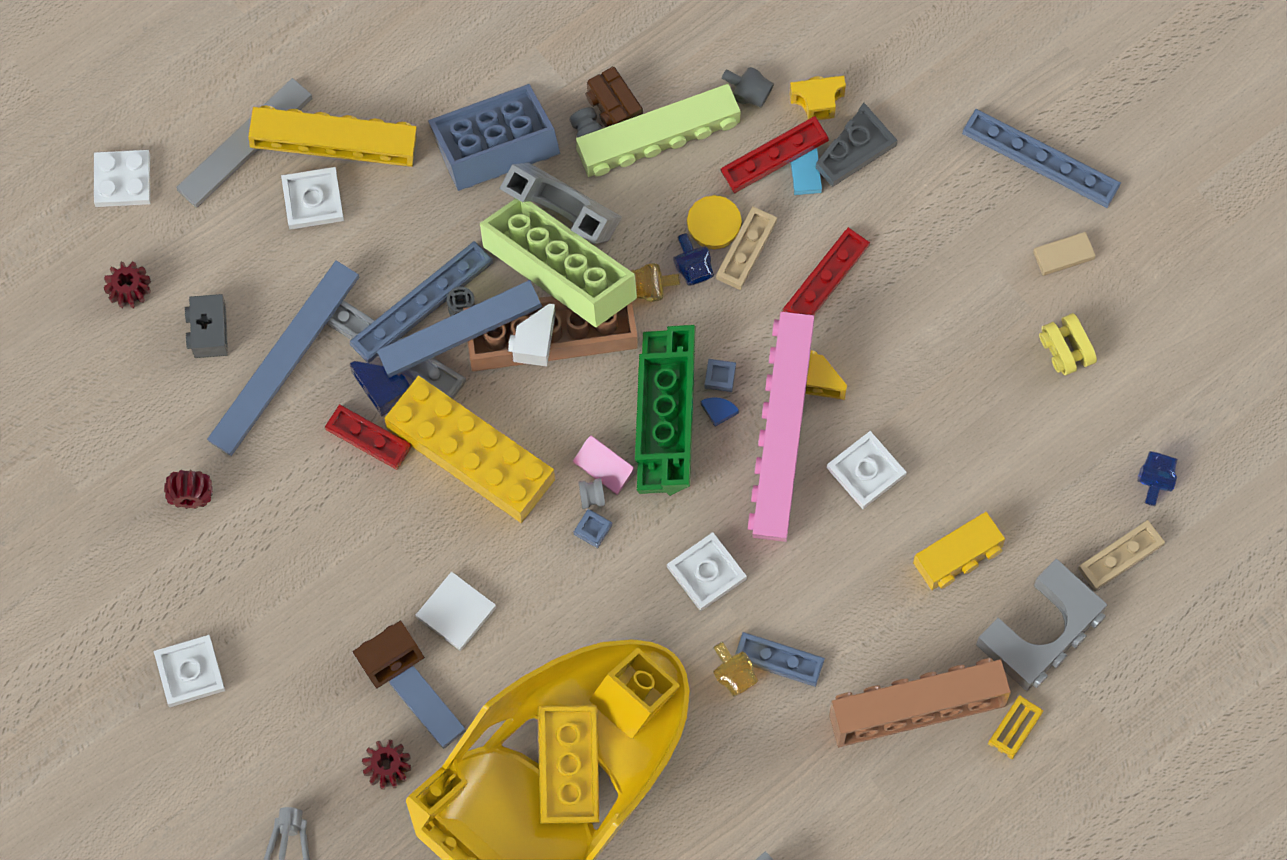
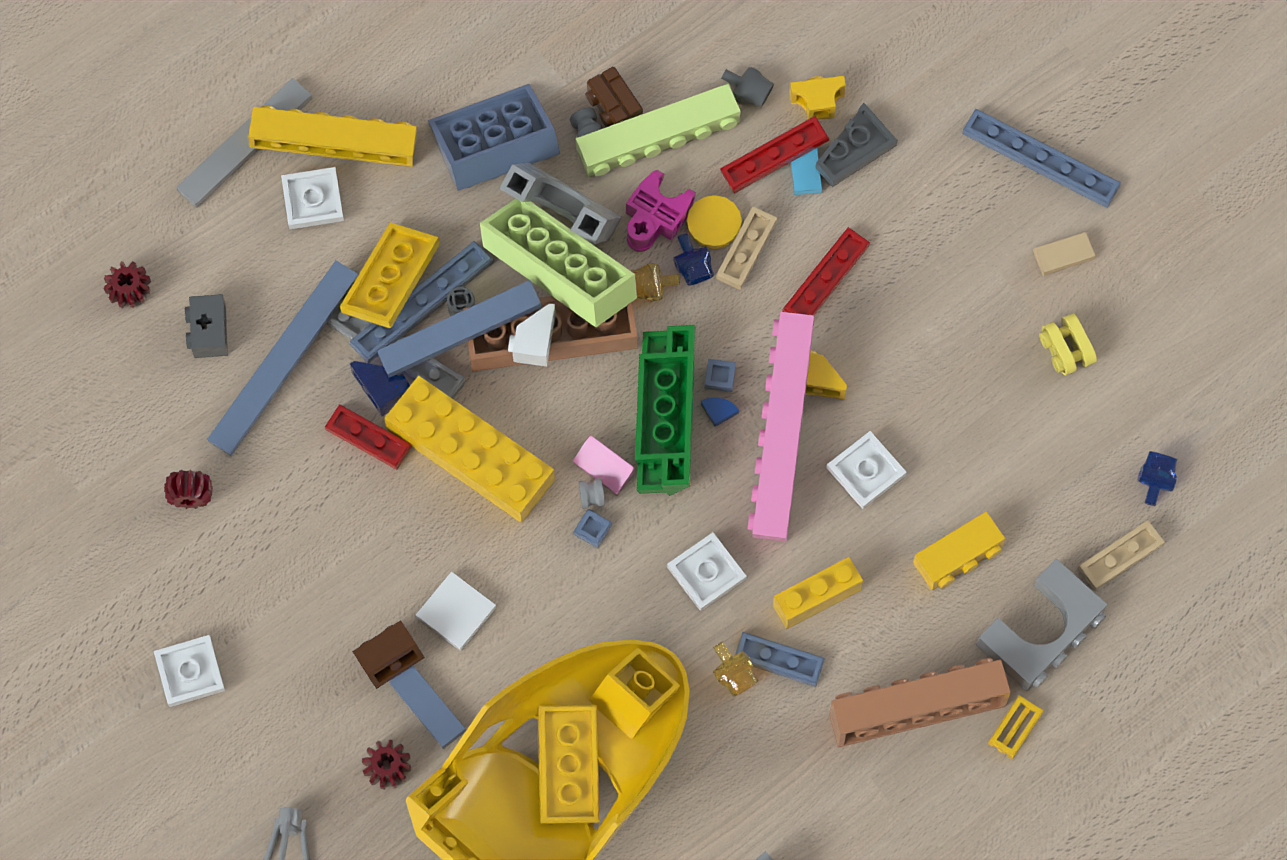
white plate [94,150,150,207] -> none
none -> yellow plate [340,222,440,329]
none -> dark pink piece [626,170,696,252]
none -> yellow brick [773,557,863,630]

